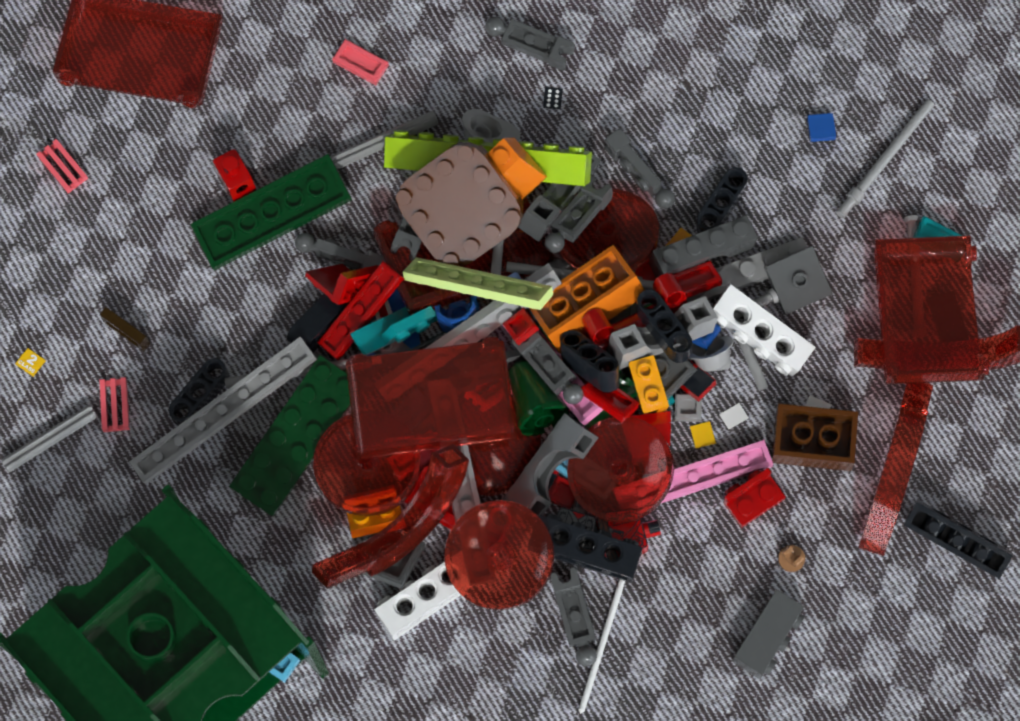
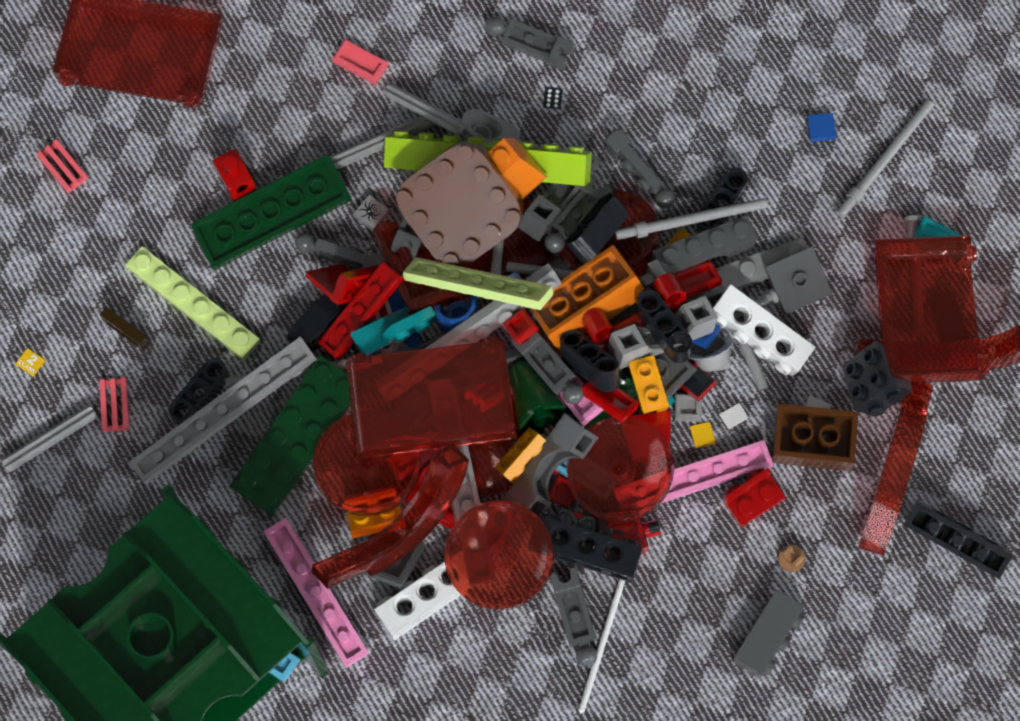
none -> yellowish green plate [125,246,261,361]
none -> bright pink plate [263,518,369,668]
none -> light grey tile [353,195,390,232]
none -> light grey axle [384,83,465,135]
none -> light orange bracket [494,427,546,484]
none -> black beam [565,193,629,263]
none -> light grey bar [614,198,768,240]
none -> light grey tile [640,259,666,290]
none -> black bracket [843,341,913,417]

